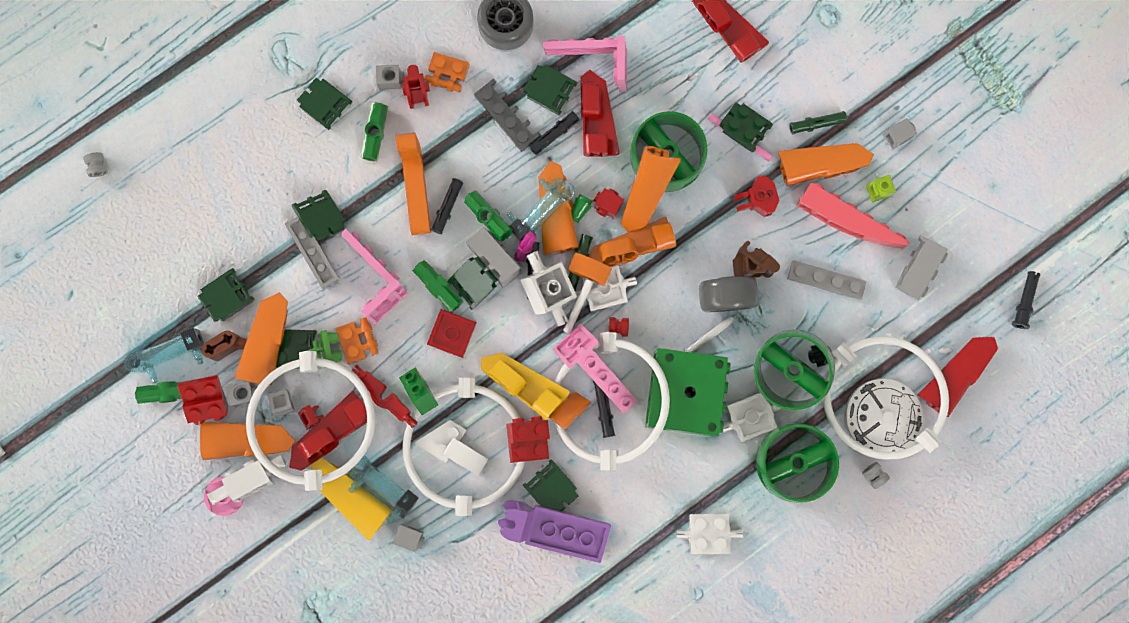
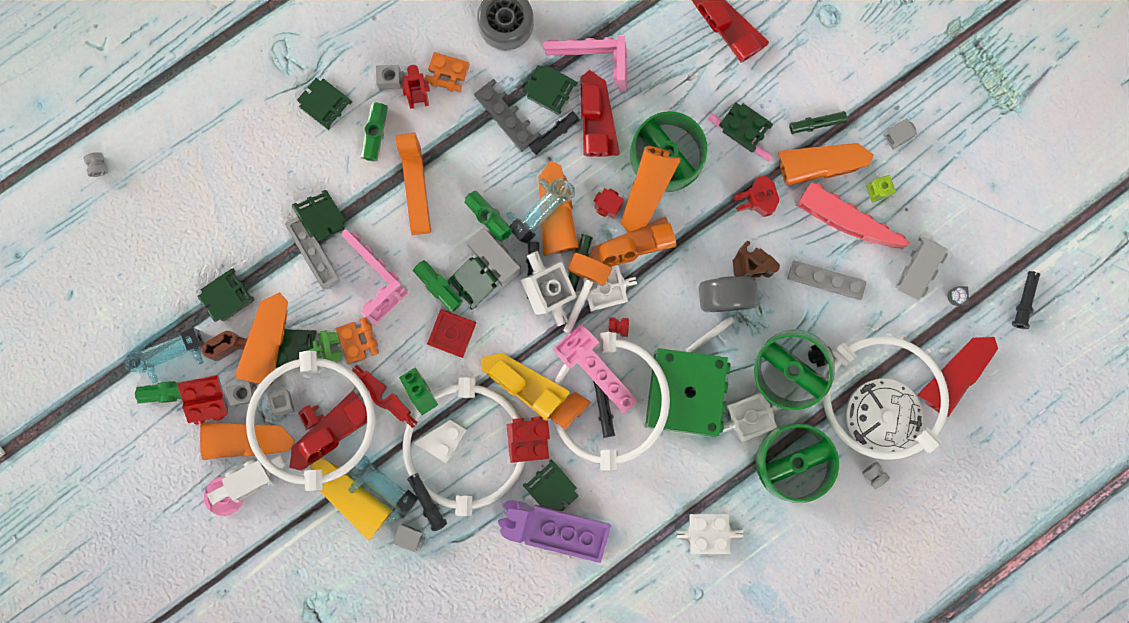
black pin [431,178,464,235] -> none
white slope [443,438,488,476] -> none
dark pink axle [514,231,537,263] -> none
green cone [571,194,593,223] -> none
none -> black pin [407,473,447,531]
none -> tile [947,286,969,306]

